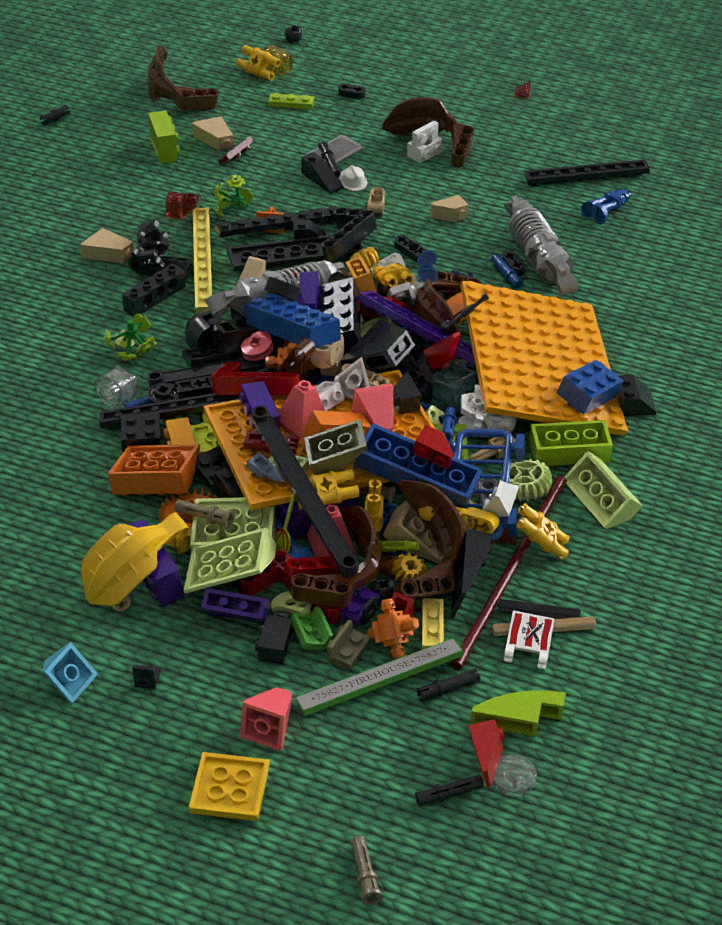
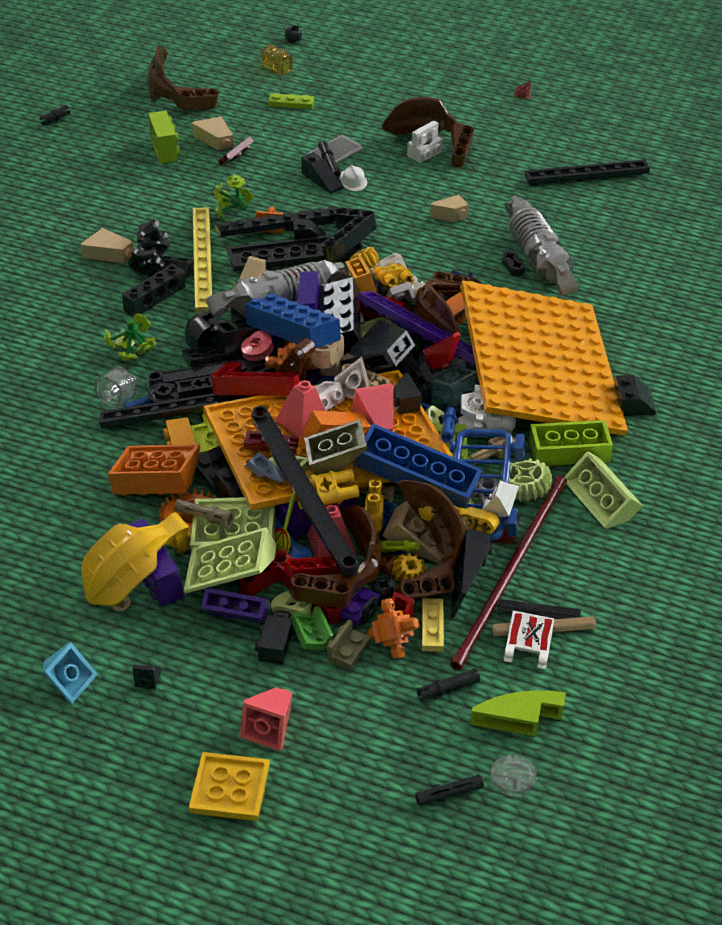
black brick [121,413,161,453] -> none
clear red slope [165,192,201,219] -> none
yellow pin [235,45,281,81] -> none
dark purple brick [239,381,280,432] -> none
black tyre [264,276,301,301] -> none
tile [295,638,463,716] -> none
black beam [338,83,365,99] -> none
dark tan pin [351,836,383,906] -> none
tan piece [367,187,385,216] -> none
black beam [394,235,427,263] -> none
red slope [412,424,453,469] -> none
blue piece [417,250,438,283] -> none
black piece [440,293,489,334] -> none
red slope [469,719,505,788] -> none
blue pin [491,254,524,289] -> none
yellow pin [516,503,569,560] -> none
blue brick [556,359,624,415] -> none
blue piece [581,189,631,224] -> none

